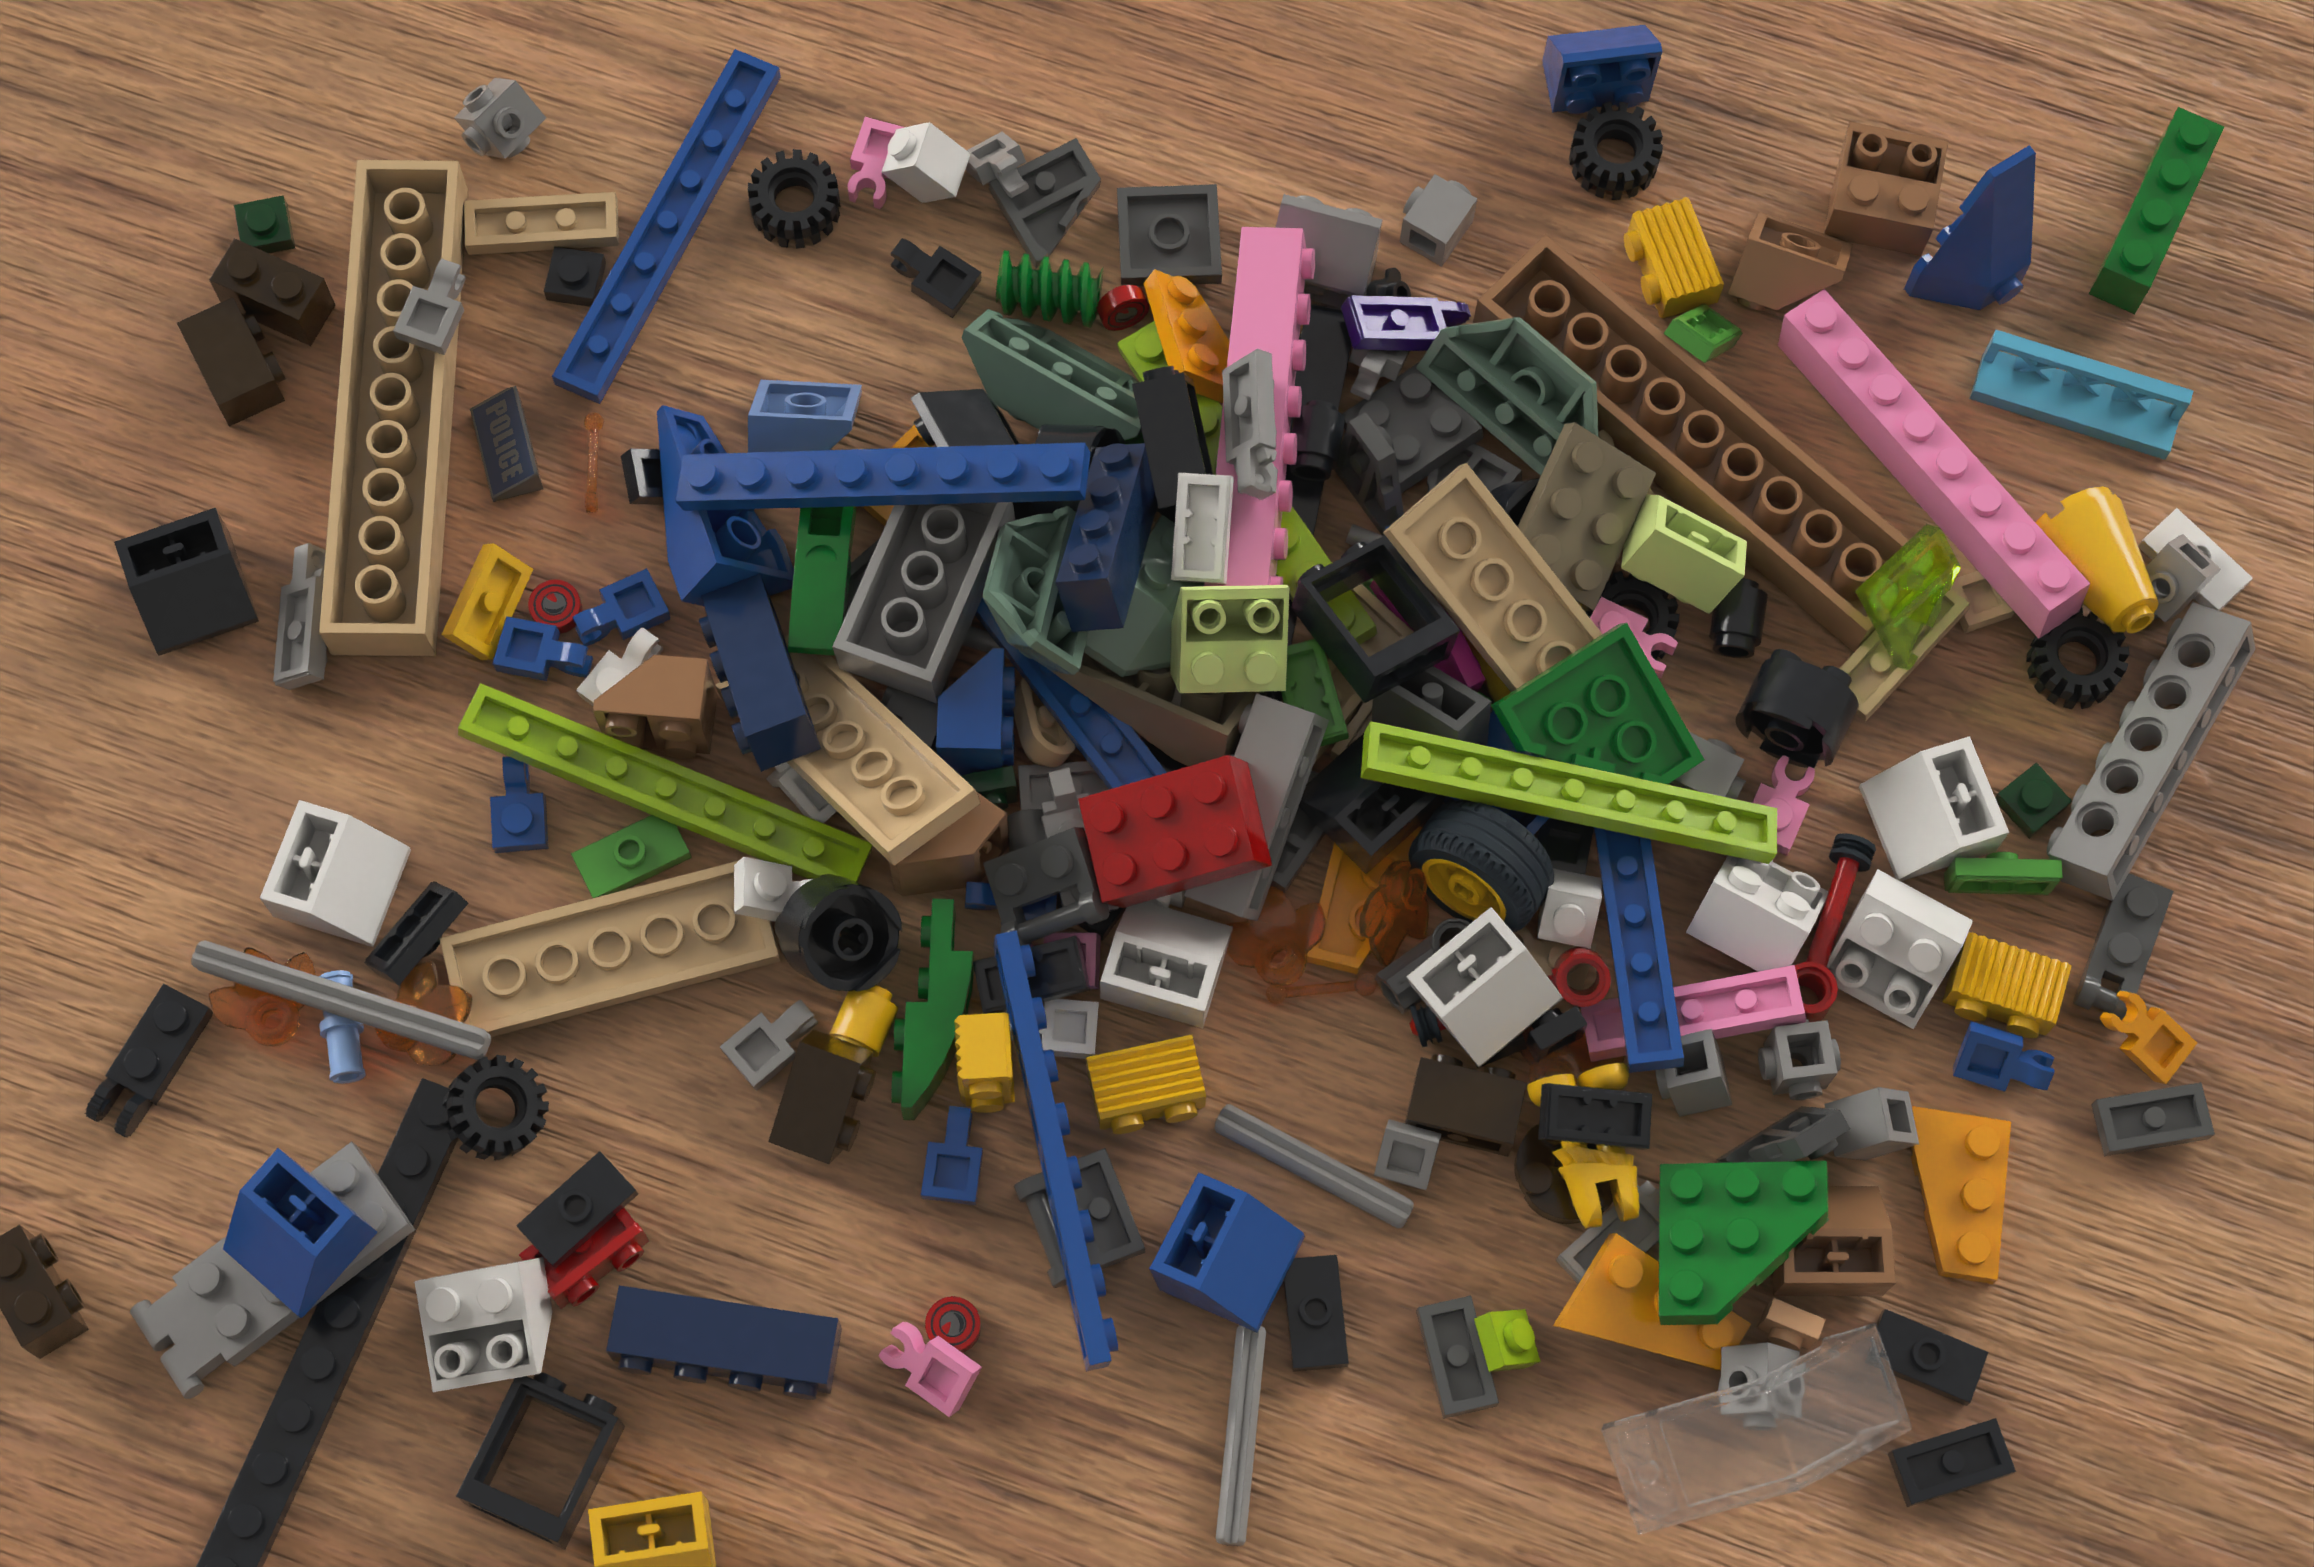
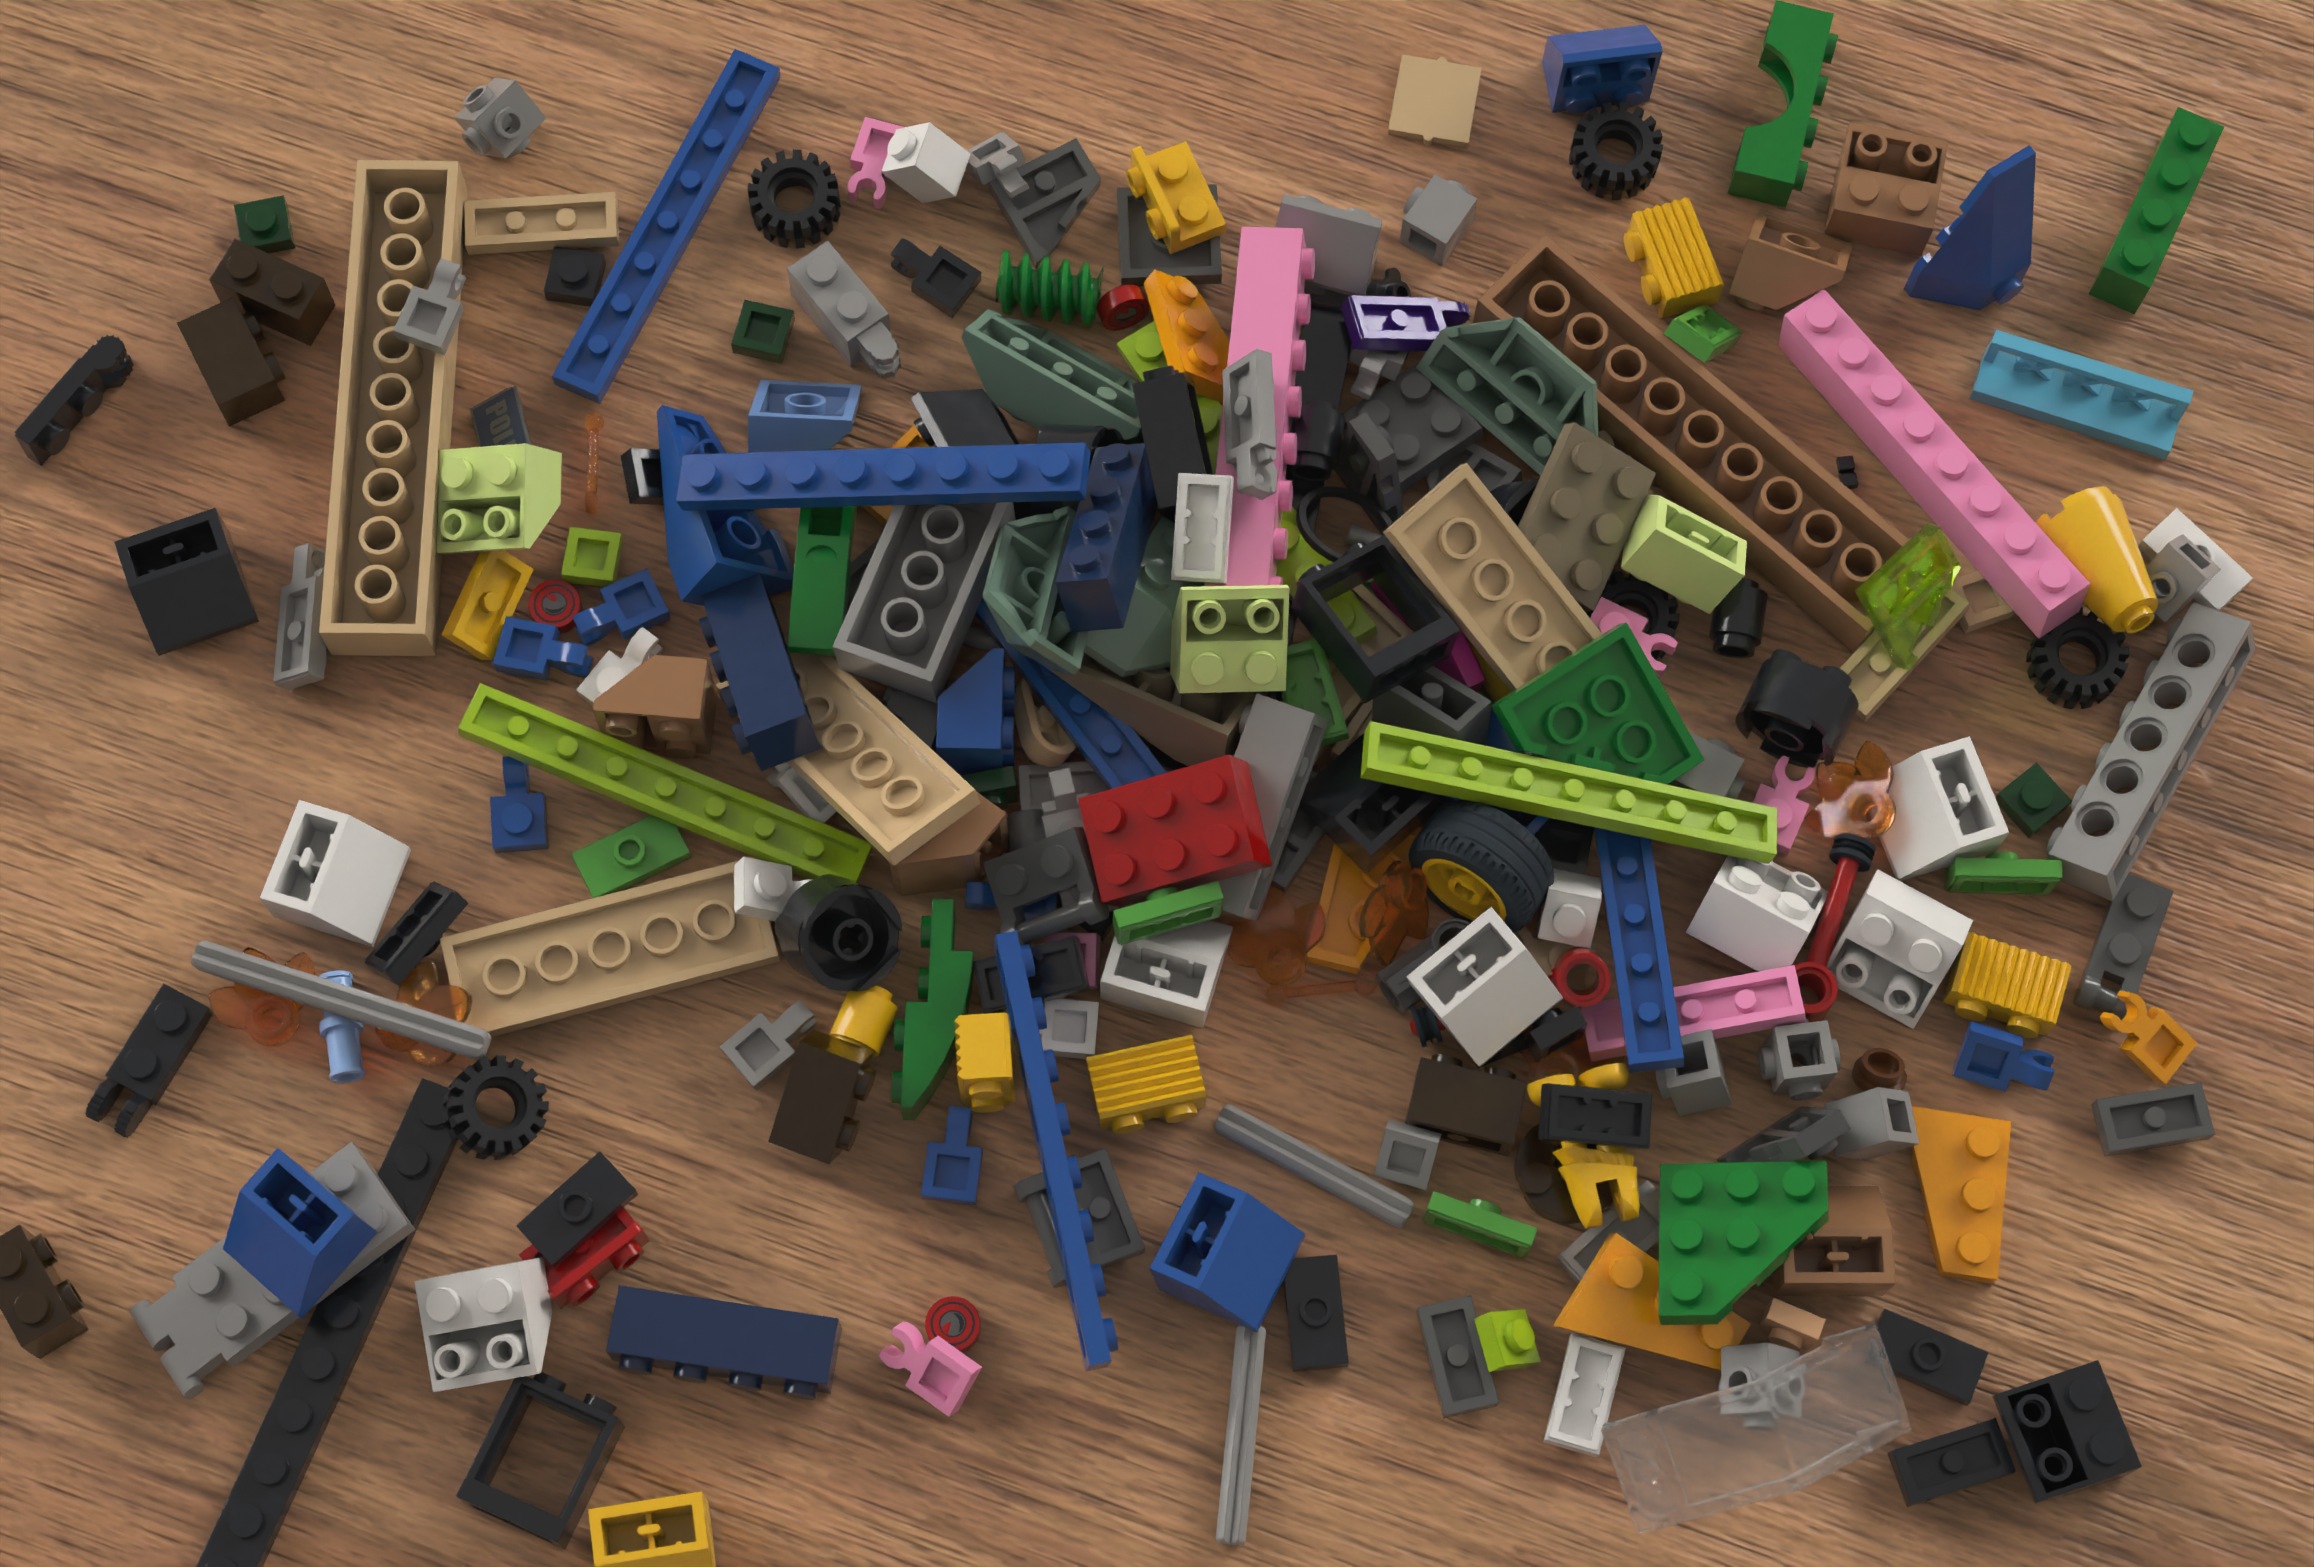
none -> black hinge [15,335,134,466]
none -> yellowish green slope [437,443,562,554]
none -> lime plate [561,527,623,587]
none -> dark green plate [731,300,795,364]
none -> light grey hinge [787,241,901,380]
none -> bright green plate [1112,881,1224,945]
none -> yellow bracket [1126,141,1226,254]
none -> black piece [1296,486,1393,562]
none -> tan piece [1387,54,1482,148]
none -> bright green plate [1423,1191,1538,1258]
none -> white plate [1543,1333,1626,1458]
none -> green arch [1728,0,1838,208]
none -> clear orange plate [1805,741,1896,839]
none -> black piece [1836,455,1858,489]
none -> reddish brown plate [1852,1048,1907,1091]
none -> black slope [1992,1360,2142,1504]

